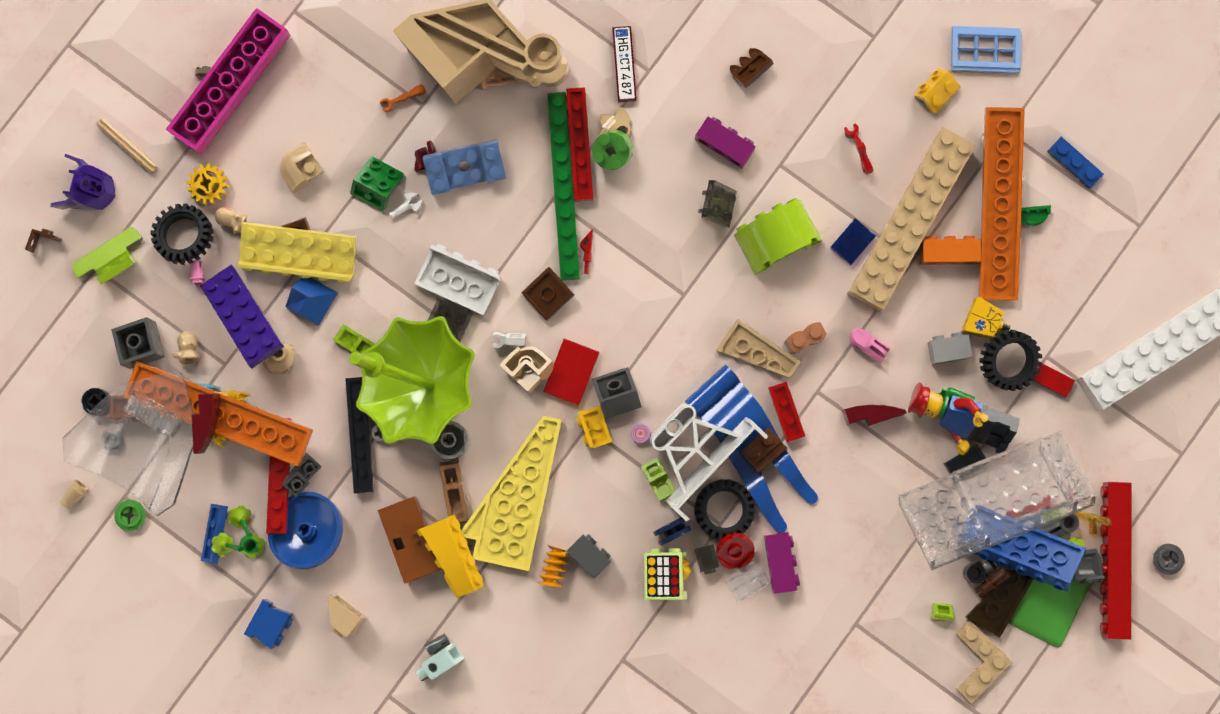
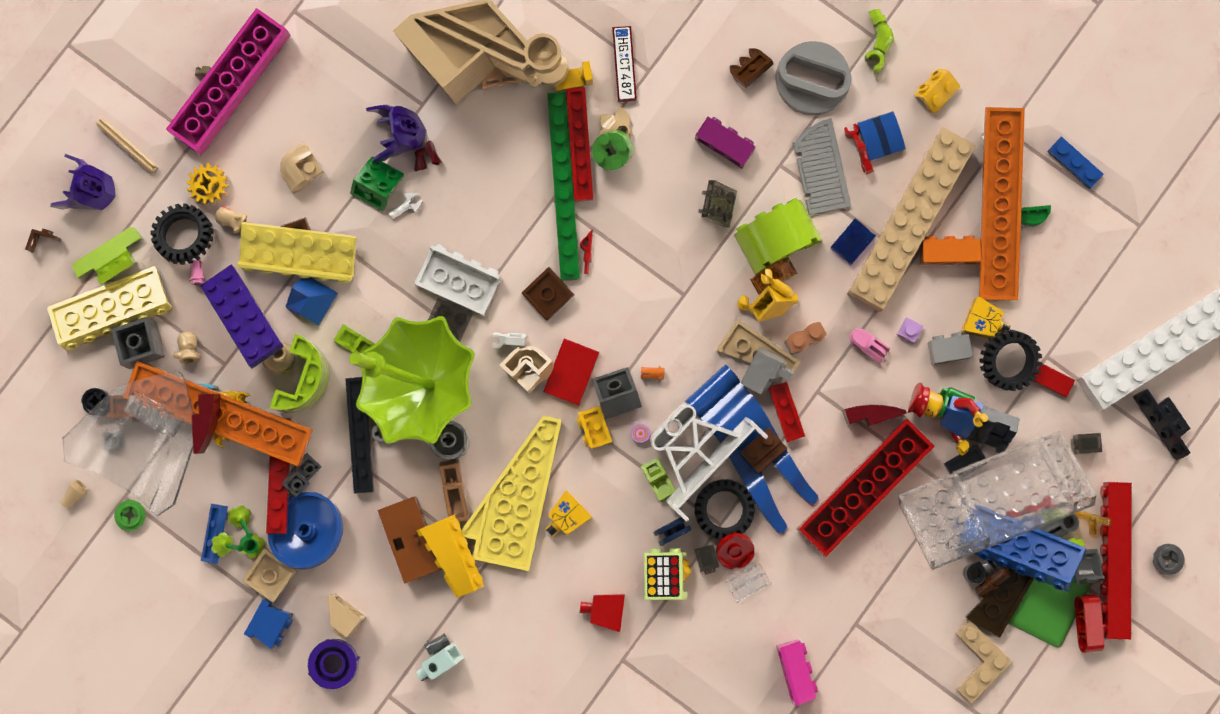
orange piece [380,84,426,112] -> none
medium blue piece [423,139,506,195] -> none
light orange piece [537,545,570,588] -> none
dark grey brick [567,534,611,579] -> none
magenta brick [764,532,800,594] -> none
lime slope [931,603,954,622] -> none
light blue piece [951,26,1021,73] -> none
none -> light yellow bracket [47,266,172,350]
none -> tan plate [242,548,297,603]
none -> lime cylinder [269,334,329,413]
none -> dark purple piece [308,639,360,689]
none -> dark purple piece [366,105,426,162]
none -> yellow torso [545,490,592,537]
none -> yellow bracket [555,61,593,91]
none -> red torso [579,594,625,632]
none -> orange pin [641,366,665,381]
none -> yellow torso [738,269,798,322]
none -> light grey hinge [740,346,794,394]
none -> clear orange slope [750,257,798,295]
none -> light grey piece [776,41,851,115]
none -> dark pink slope [776,639,818,706]
none -> light grey piece [793,118,851,215]
none -> red brick [796,419,935,557]
none -> blue slope [857,111,906,161]
none -> lime piece [865,9,894,74]
none -> lavender plate [897,317,923,344]
none -> clear smoke brick [1071,433,1102,455]
none -> red beam [1074,594,1105,653]
none -> black bracket [1133,389,1191,461]

